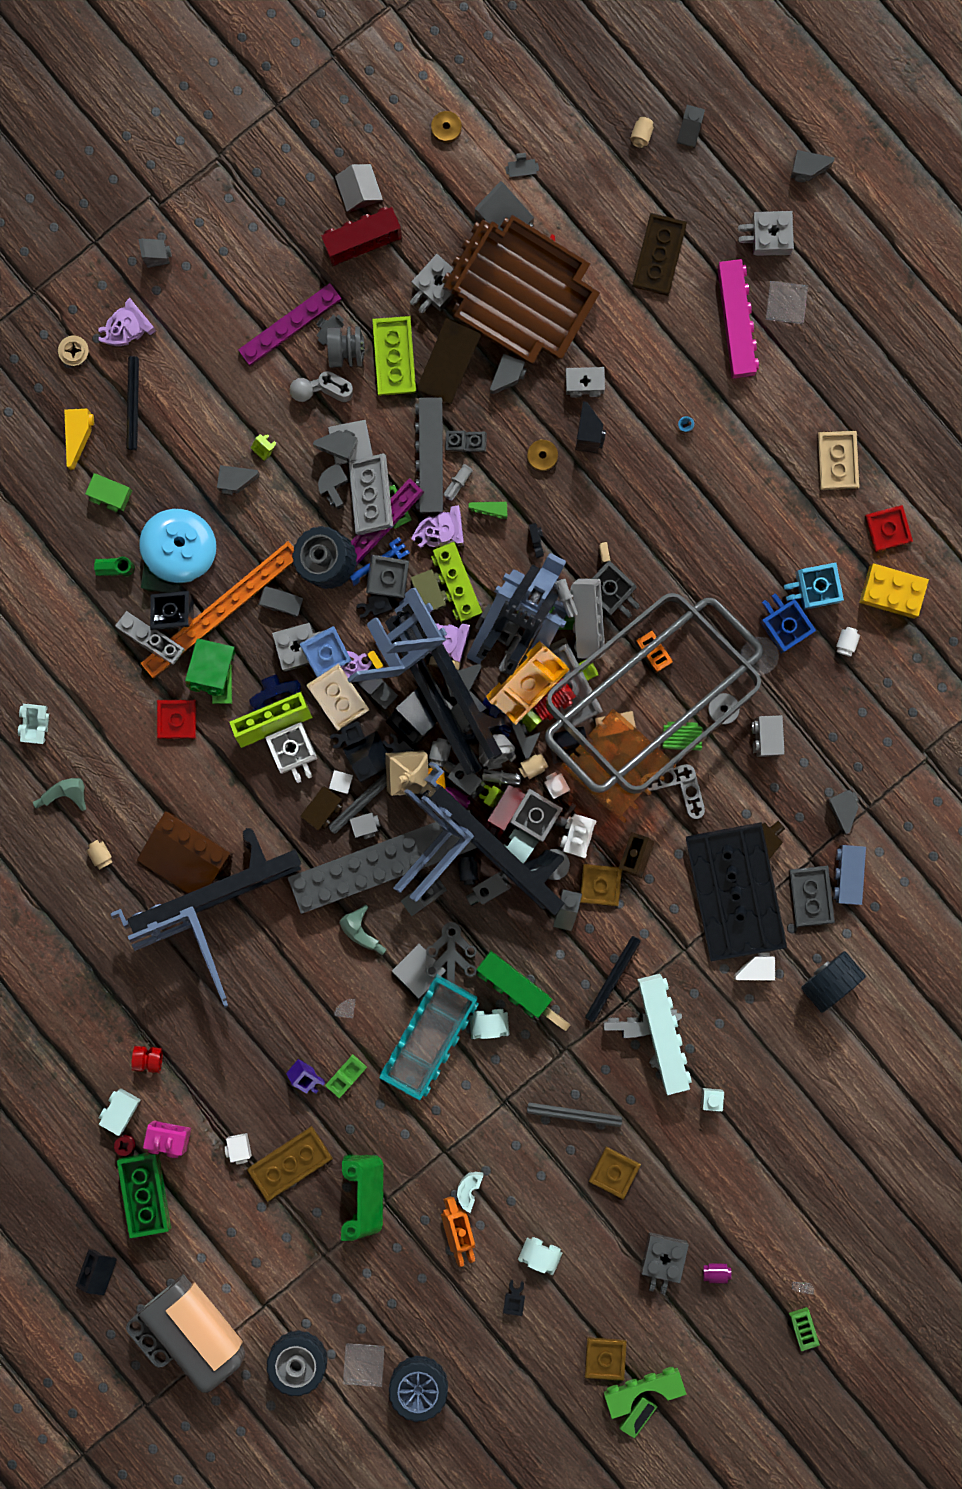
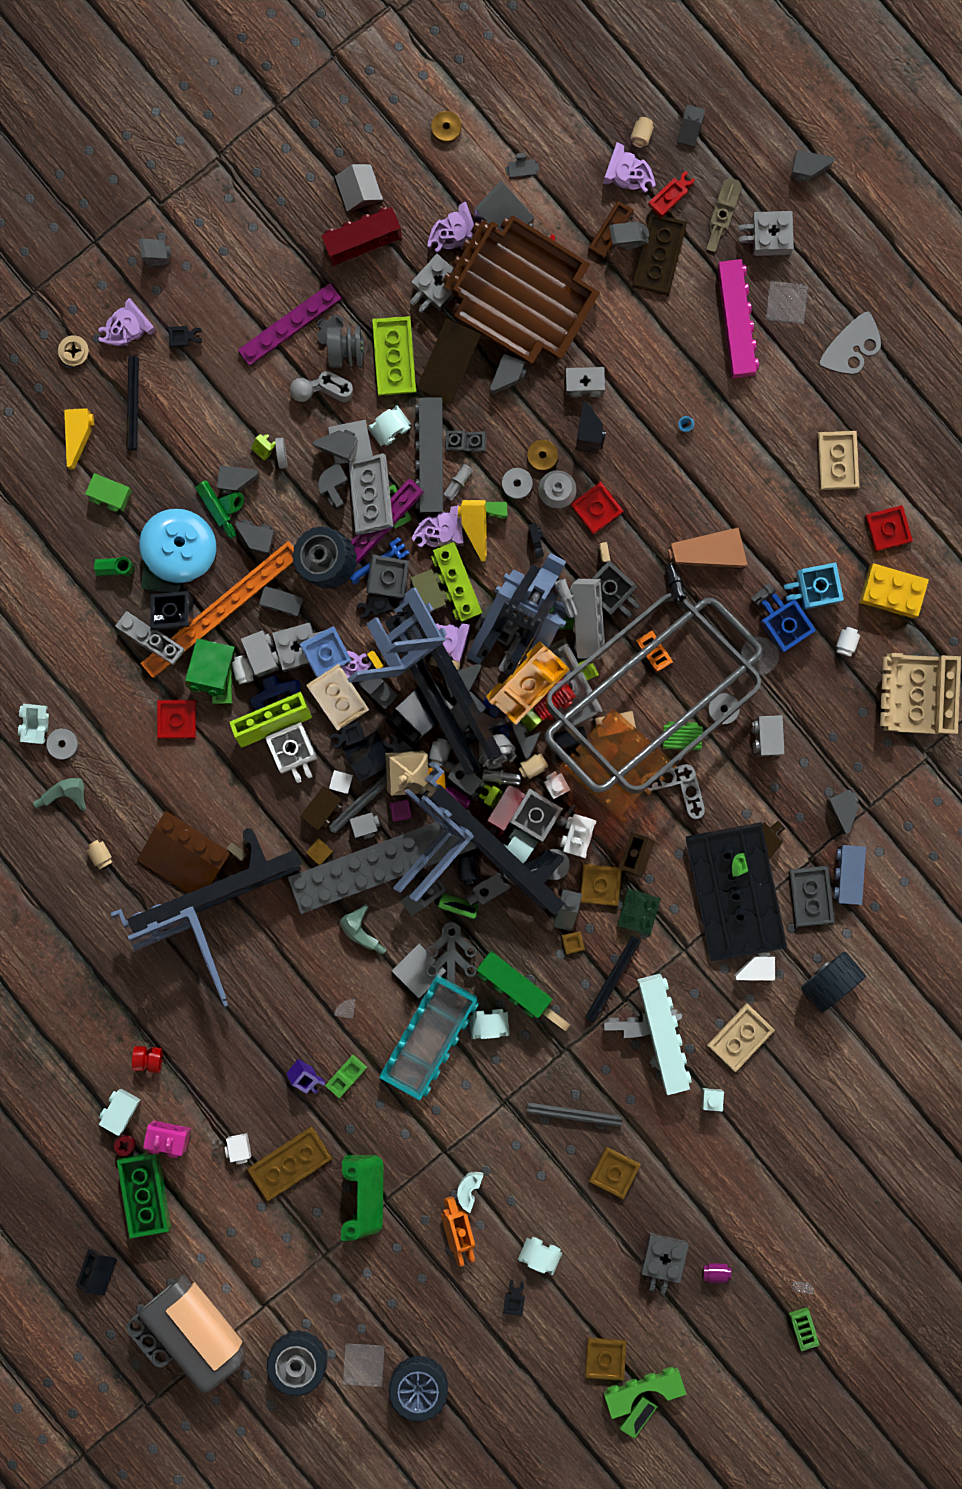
none -> light grey piece [47,729,79,760]
none -> black plate [168,326,202,347]
none -> green piece [195,481,244,539]
none -> dark tan tile [227,843,247,861]
none -> white brick [231,655,254,685]
none -> dark grey slope [236,520,275,555]
none -> light grey brick [241,630,281,678]
none -> light grey piece [275,437,287,469]
none -> pearl gold tile [306,839,333,865]
none -> light aqua cylinder [368,406,412,446]
none -> magenta tile [389,800,412,822]
none -> lavender piece [427,202,474,253]
none -> bright green slope [438,894,479,919]
none -> yellow slope [458,500,487,561]
none -> light grey piece [502,468,533,499]
none -> light grey cone [538,471,577,508]
none -> pearl gold tile [562,931,585,955]
none -> red tile [570,481,624,535]
none -> reddish brown tile [588,200,634,259]
none -> lavender piece [603,142,656,194]
none -> dark grey slope [609,222,649,250]
none -> clear green hinge [617,889,661,935]
none -> red plate [648,171,695,218]
none -> black pin [665,563,686,602]
none -> nougat slope [668,528,747,568]
none -> dark tan piece [706,178,742,253]
none -> tan tile [707,1003,775,1072]
none -> bright green tile [732,853,748,877]
none -> dark grey pin [751,583,776,607]
none -> light grey piece [820,312,881,374]
none -> tan slope [880,653,961,734]

